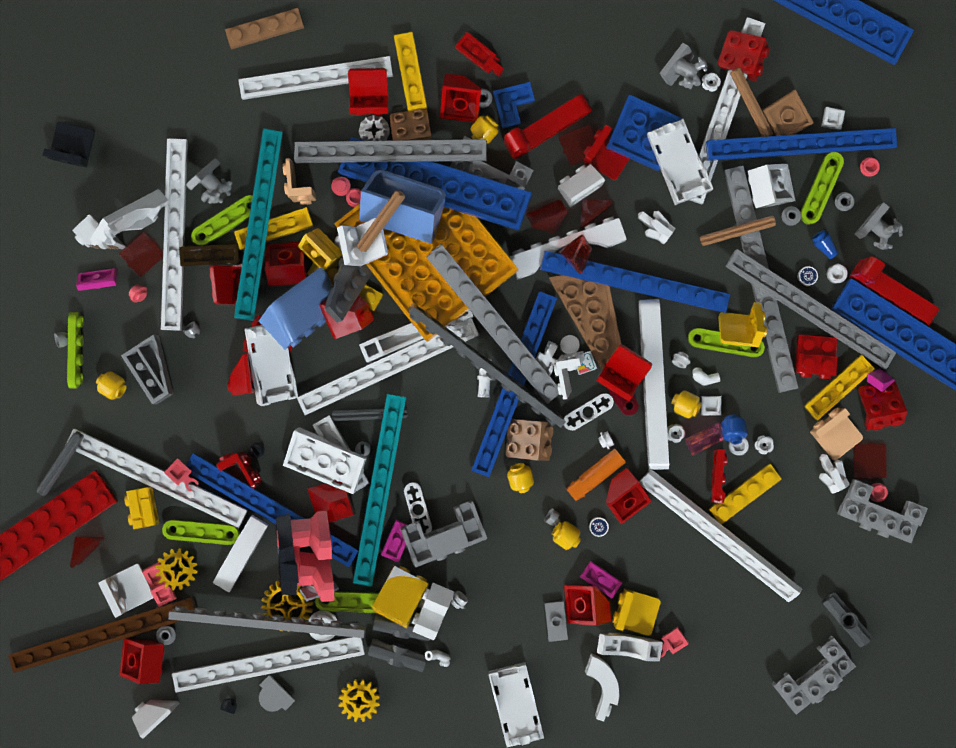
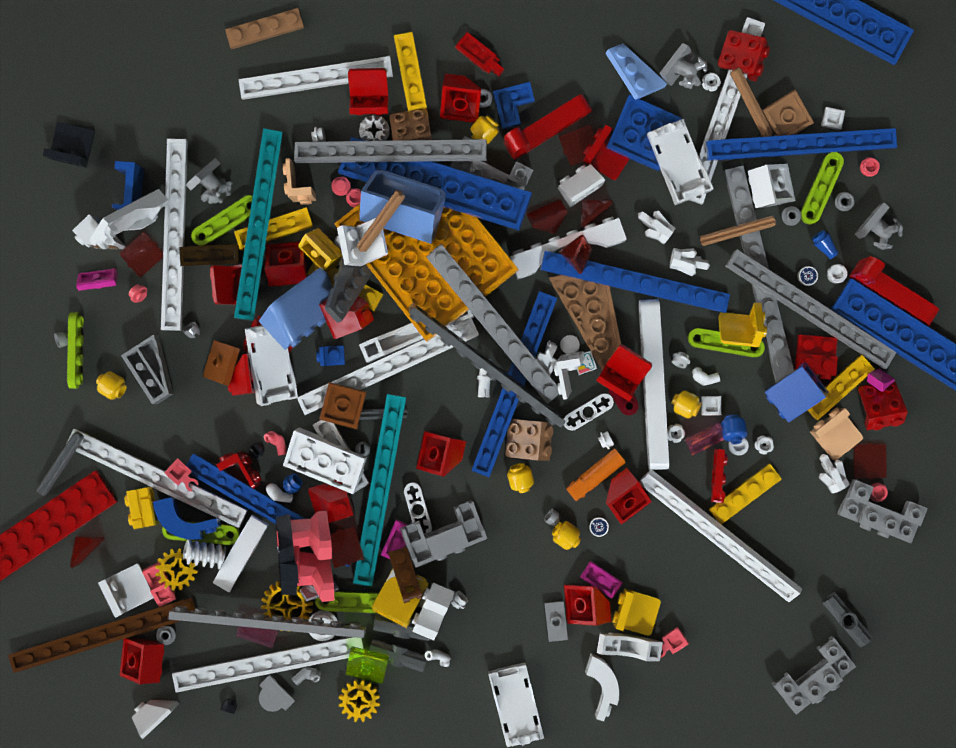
none -> blue panel [112,161,144,210]
none -> blue arch [153,497,221,540]
none -> white piece [183,539,226,569]
none -> dark orange plate [202,341,240,386]
none -> clear pink plate [236,626,279,648]
none -> coral arm [264,431,287,456]
none -> white arm [266,483,293,503]
none -> blue plate [283,474,303,494]
none -> light grey arm [292,667,321,685]
none -> white plate [311,127,326,142]
none -> blue bracket [316,346,345,366]
none -> dark orange plate [319,382,366,429]
none -> clear red piece [330,526,365,568]
none -> clear neon green plate [345,646,389,684]
none -> reddish brown plate [388,547,423,604]
none -> red slope [416,431,466,477]
none -> light blue wing [606,43,667,100]
none -> white rock [669,248,710,276]
none -> panel [765,362,829,423]

